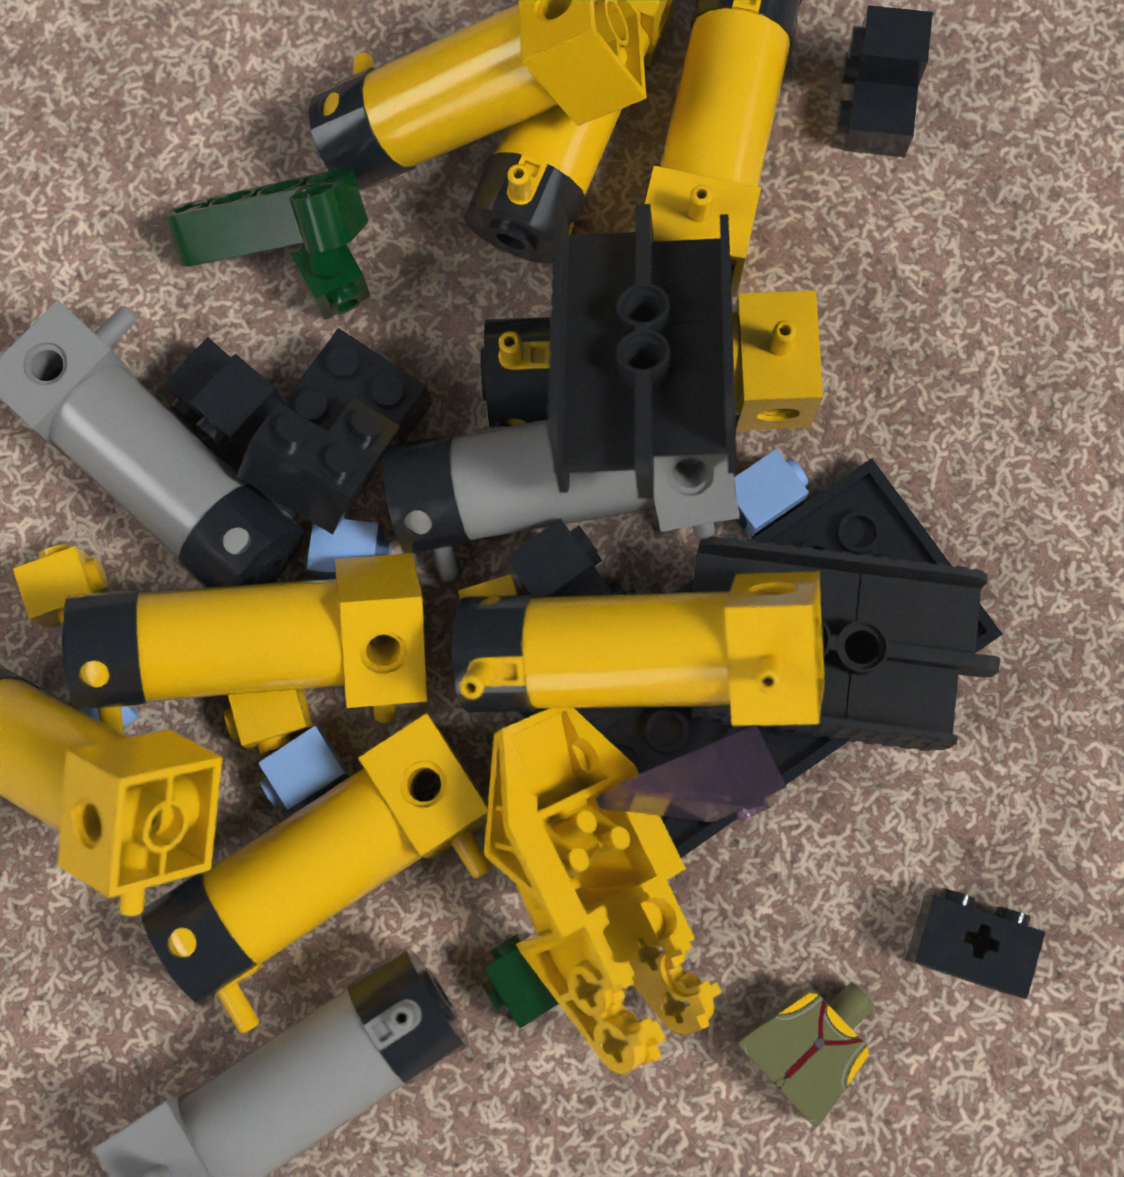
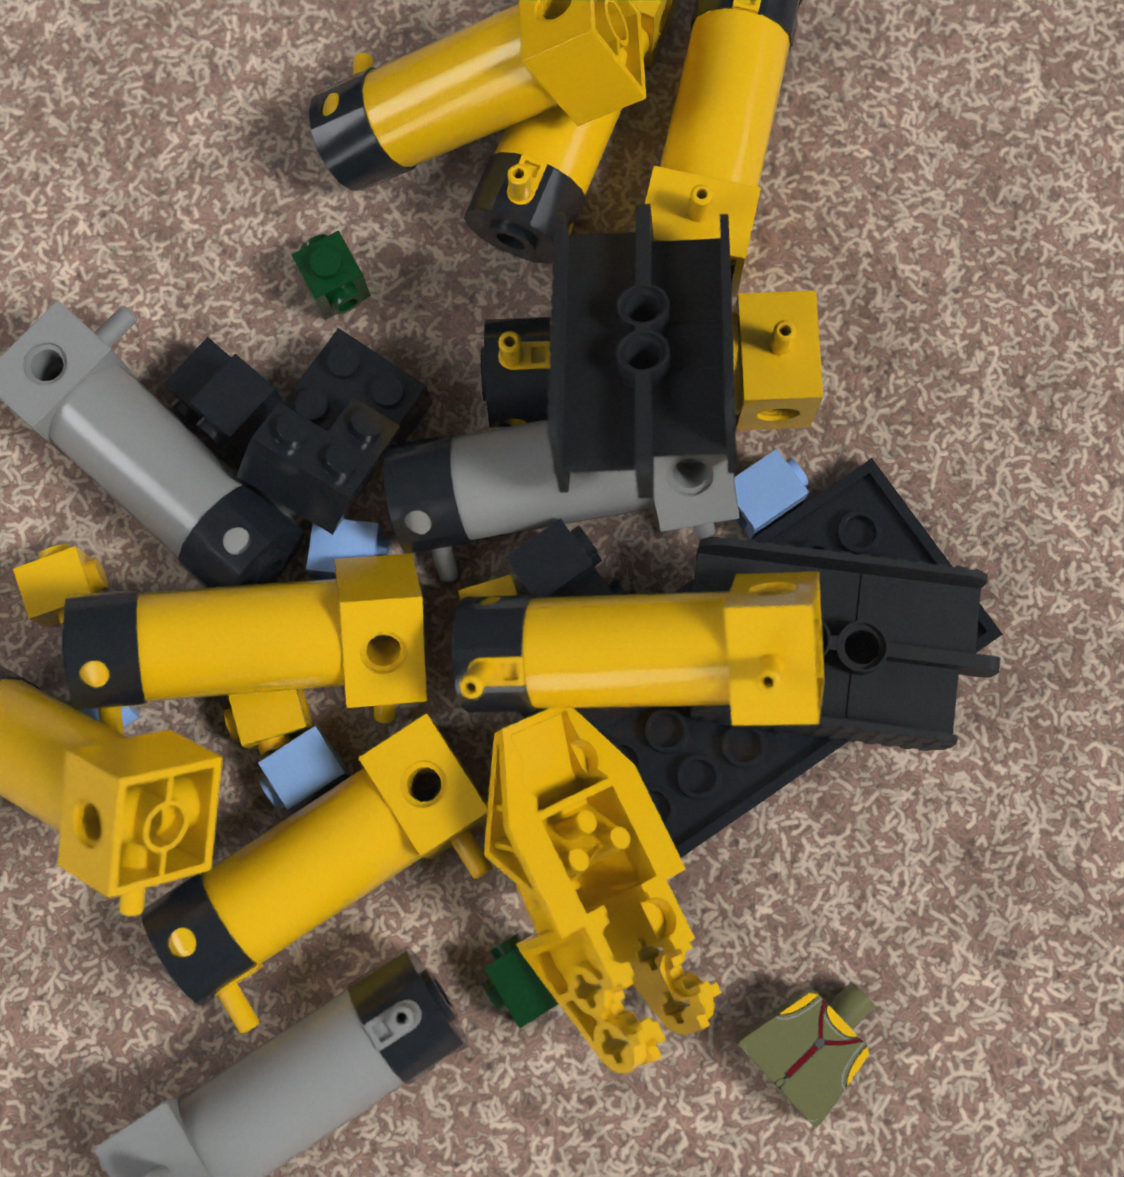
dark green beam [162,168,369,267] -> none
clear purple slope [595,725,786,822] -> none
black brick [836,5,933,158] -> none
black brick [905,888,1046,999] -> none

